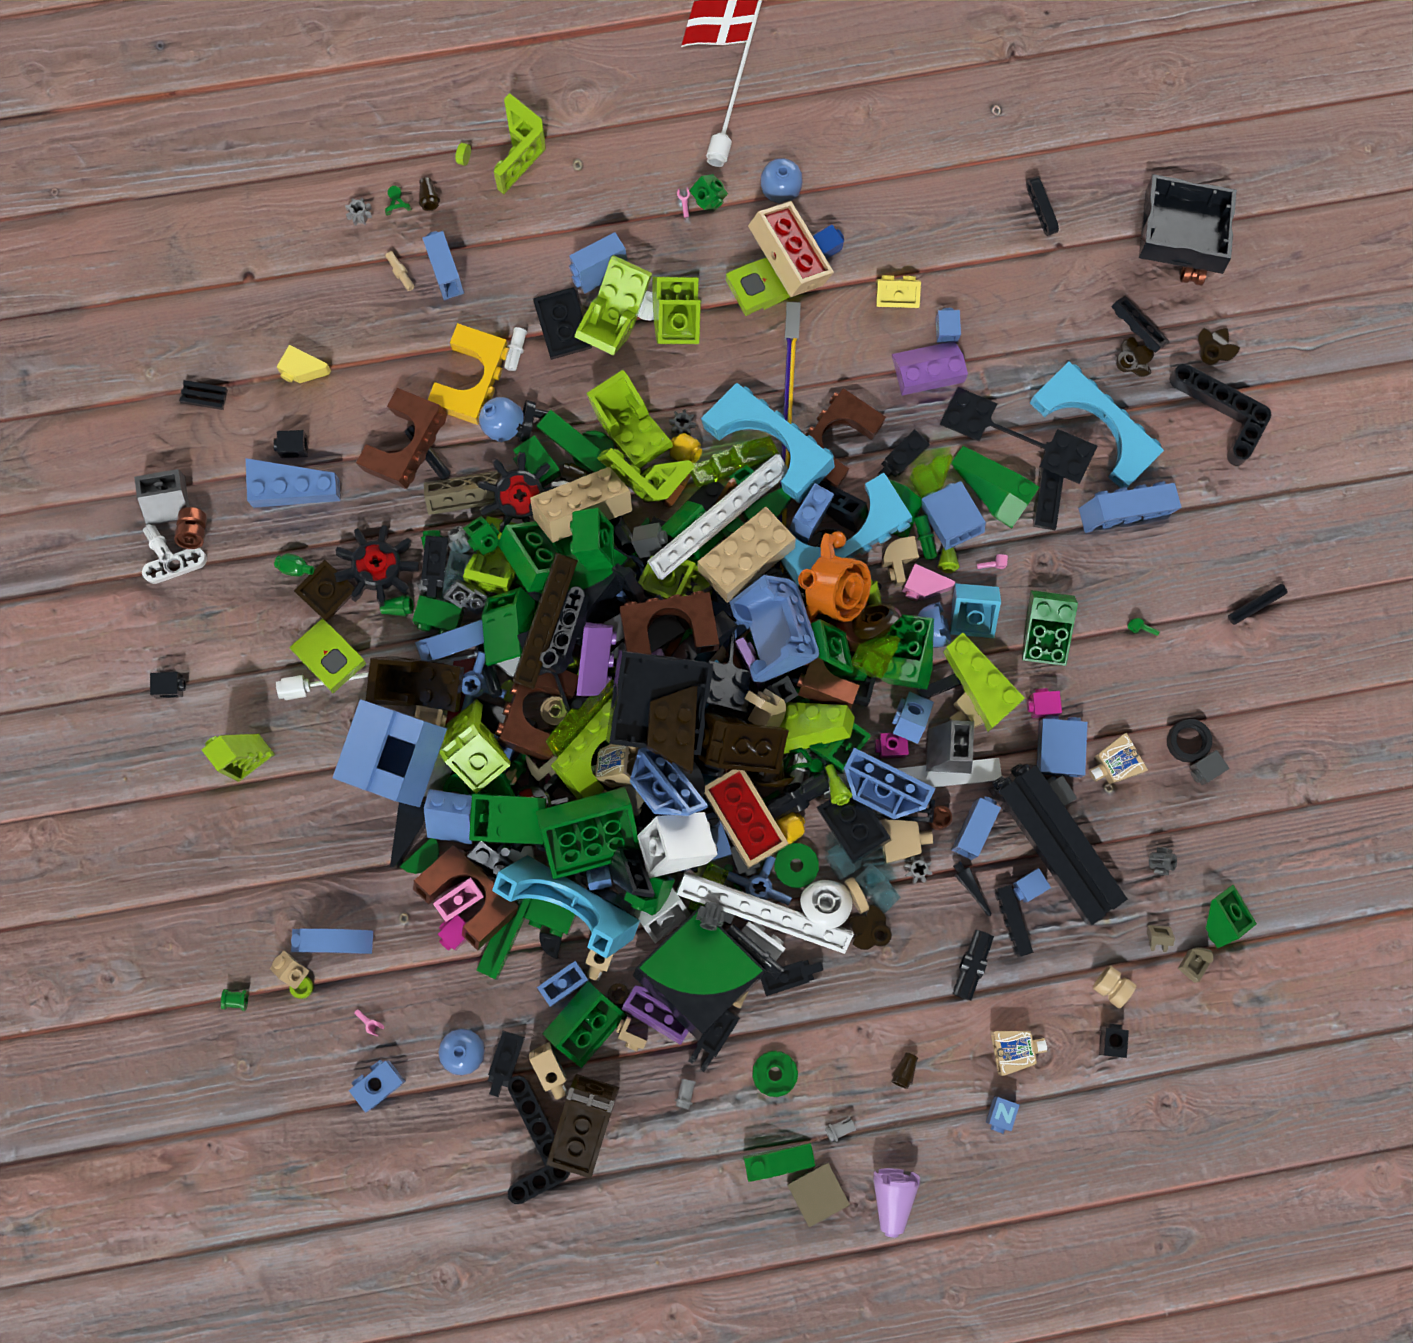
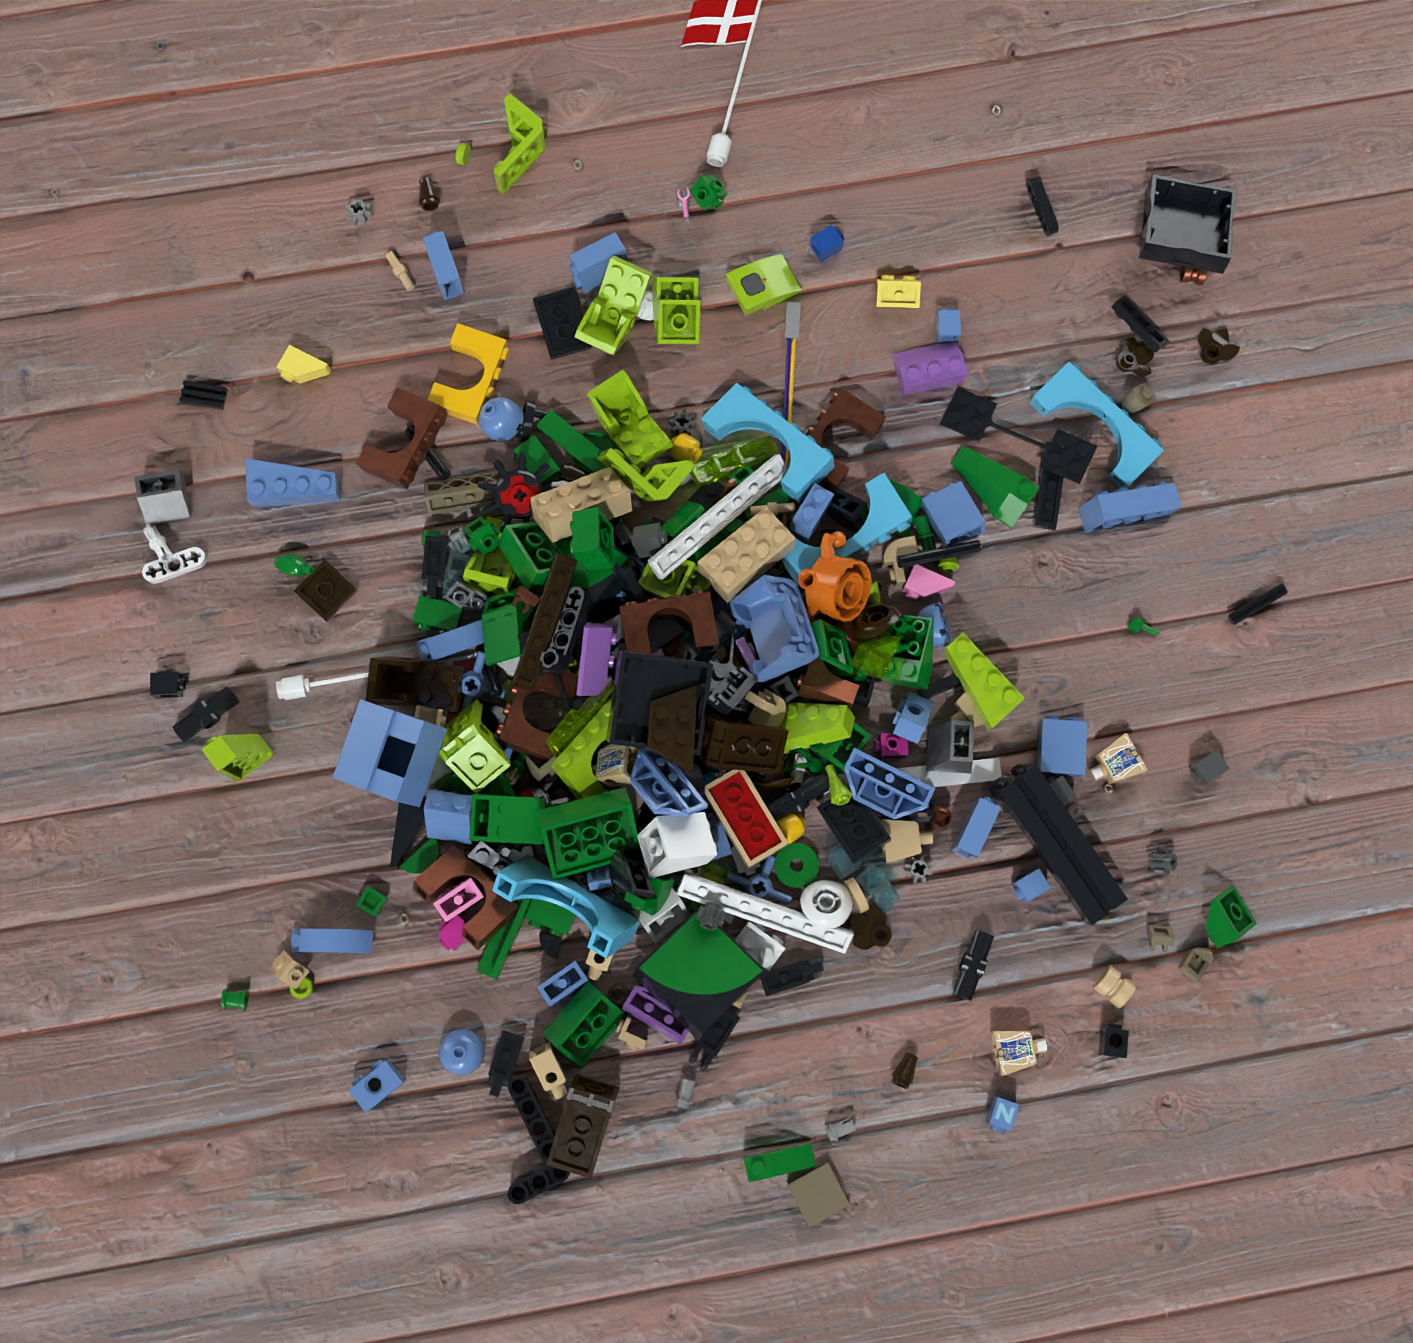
copper wheel [174,507,207,549] -> none
black brick [273,430,308,458] -> none
lime slope [289,618,366,694] -> none
black gear [334,525,419,607] -> none
bright pink hand [354,1009,384,1036] -> none
green cone [379,595,414,616] -> none
green piece [385,186,412,216] -> none
white axle [504,327,527,371] -> none
tan wheel [541,697,570,729] -> none
dark orange tile [663,474,692,508] -> none
black pin [726,924,785,980] -> none
tan brick [748,201,834,297] -> none
green tile [752,1051,798,1097] -> none
medium blue cylinder [760,158,803,203] -> none
lavender cone [873,1168,920,1238] -> none
black hinge [878,429,930,478] -> none
clear neon green slope [910,454,953,499] -> none
medium azure slope [950,583,1001,638] -> none
black piece [953,861,992,916] -> none
bright pink hand [977,554,1008,569] -> none
black piece [995,885,1034,957] -> none
green slope [1022,590,1078,666] -> none
dark pink brick [1027,688,1062,718] -> none
black tyre [1167,719,1212,762] -> none
black beam [1169,364,1272,466] -> none
none -> black piece [172,686,240,743]
none -> green plate [356,886,388,917]
none -> copper tile [511,586,540,614]
none -> black hinge [707,666,758,717]
none -> tan bar [750,502,795,515]
none -> black axle [896,540,982,568]
none -> dark tan plate [1122,383,1157,413]

